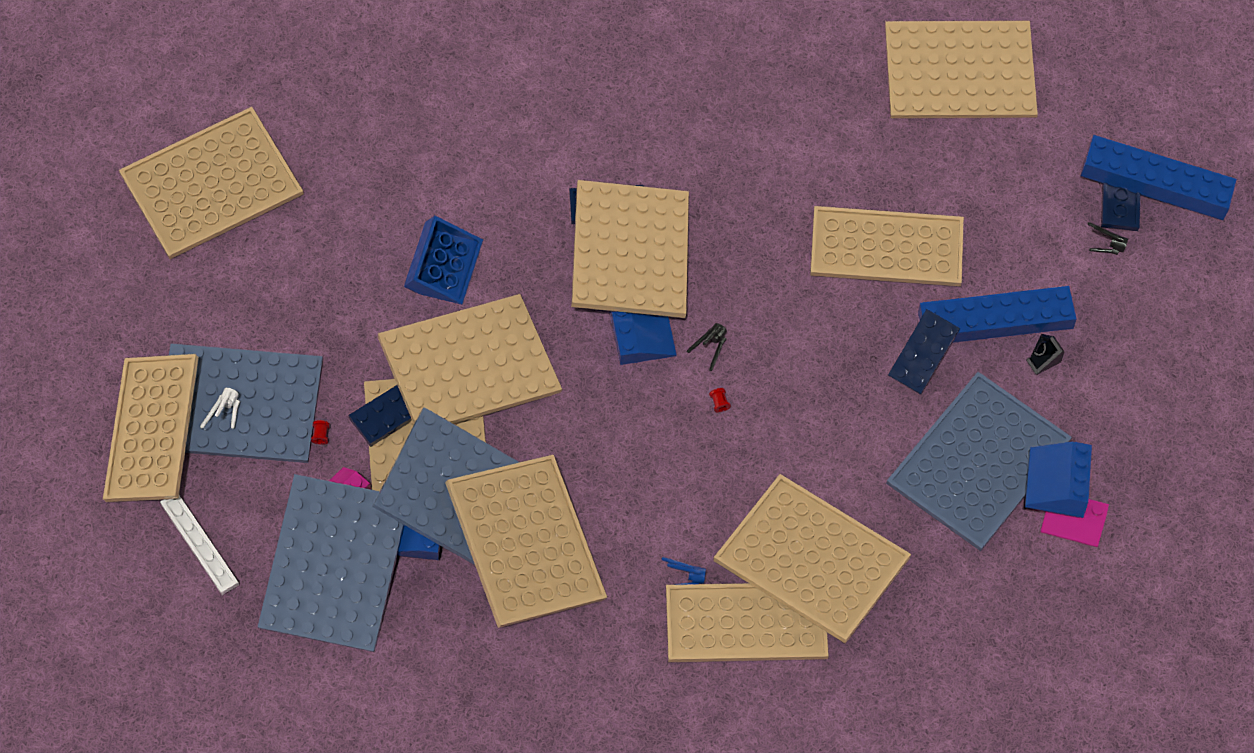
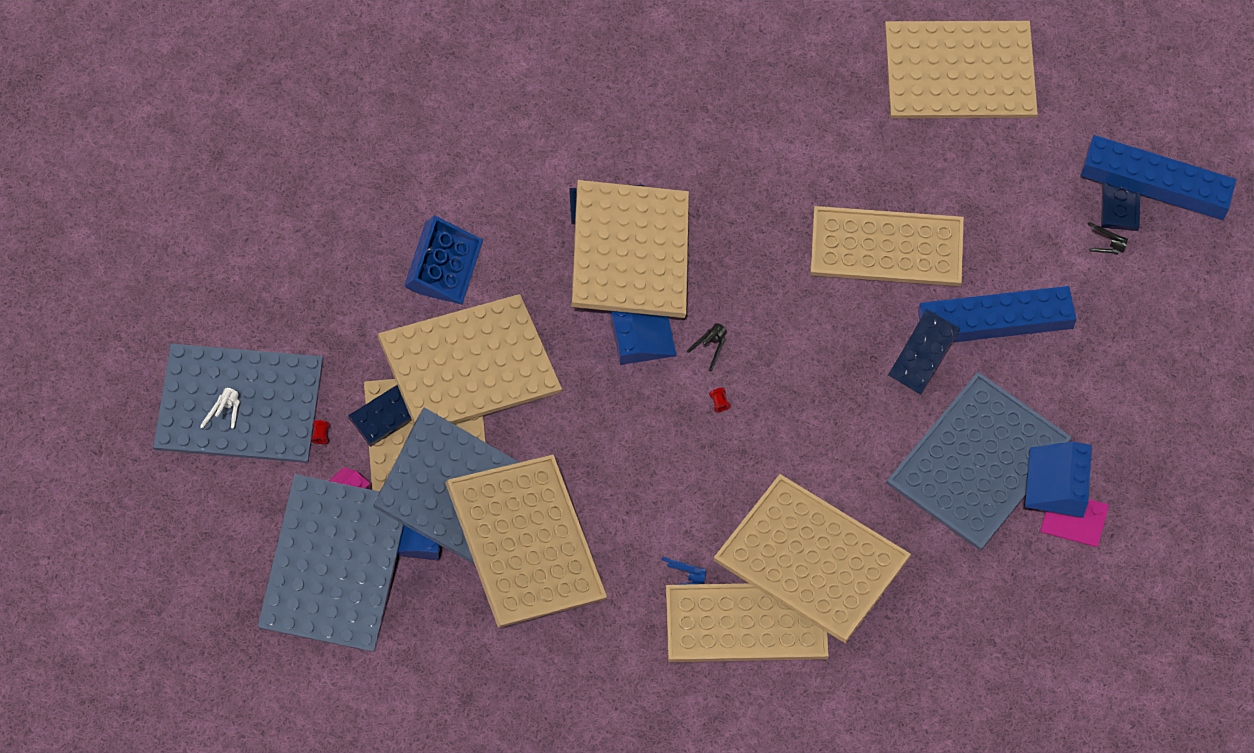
tan plate [103,354,199,502] -> none
tan plate [119,107,303,259] -> none
white plate [160,495,239,595] -> none
black slope [1026,334,1065,375] -> none

